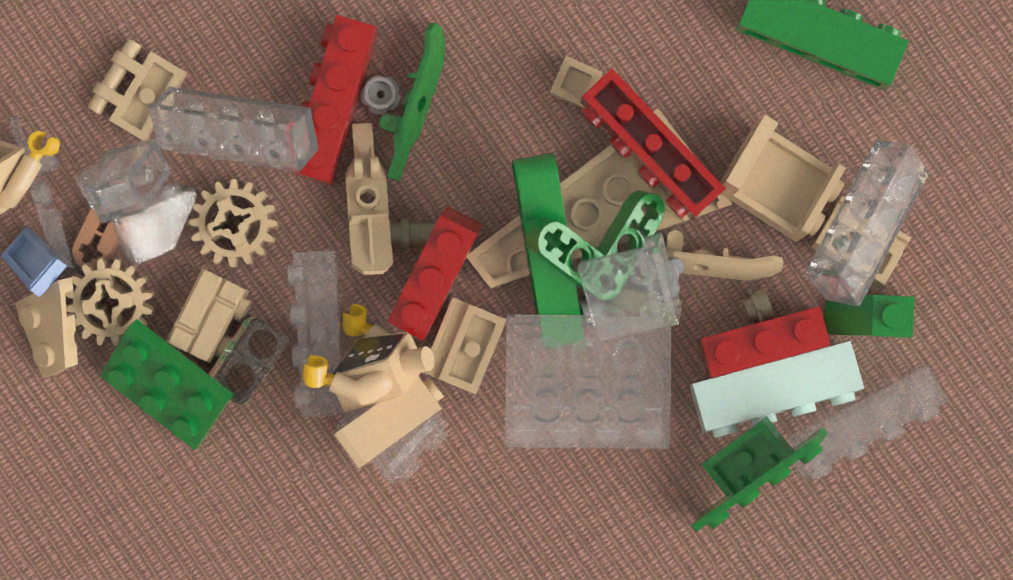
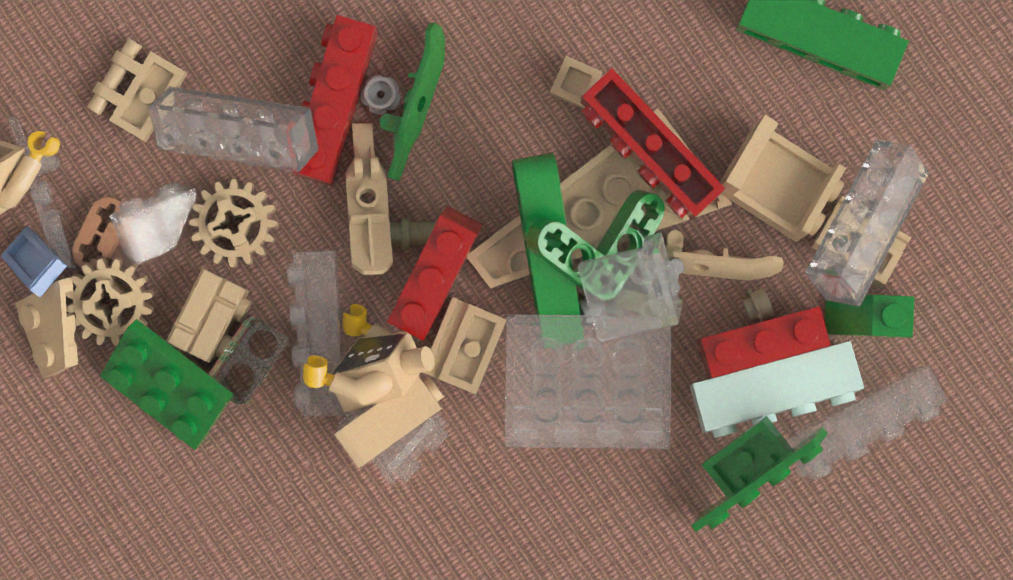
clear hinge [74,138,172,223] -> none

